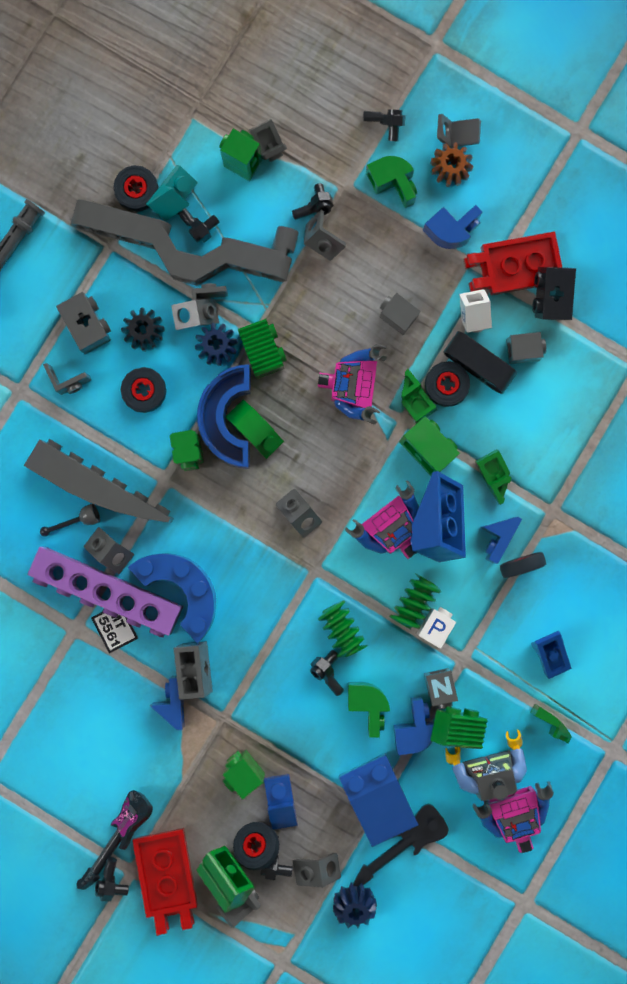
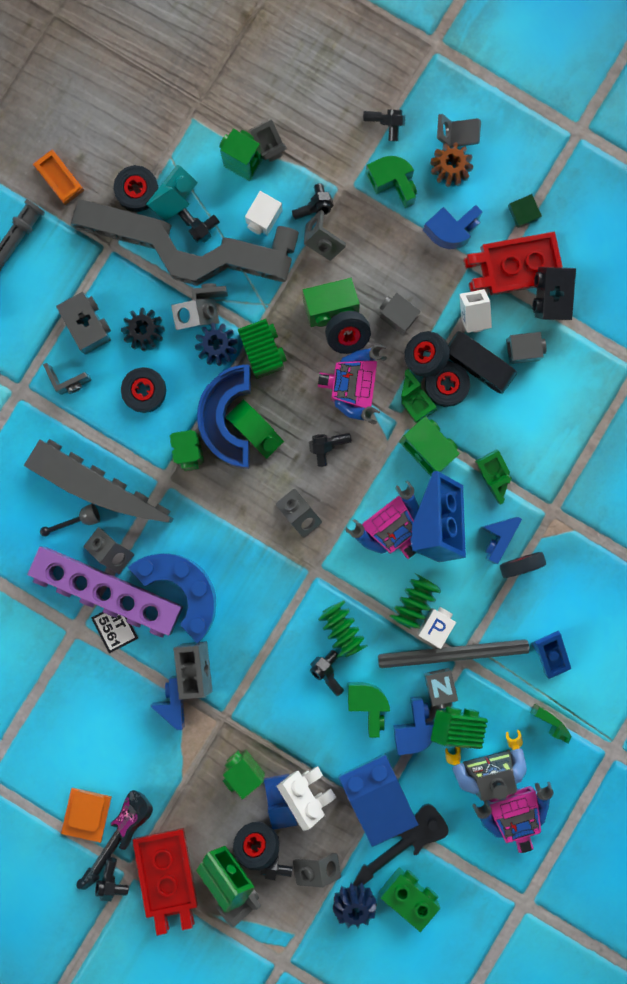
none -> orange tile [33,149,84,205]
none -> orange piece [61,788,112,843]
none -> white brick [245,191,283,236]
none -> white plate [277,766,336,831]
none -> green brick [302,277,360,327]
none -> black piece [309,433,352,467]
none -> black bush [325,311,371,354]
none -> dark grey axle [378,639,529,668]
none -> green brick [379,868,440,933]
none -> black bush [404,331,449,377]
none -> dark green tile [508,194,542,228]

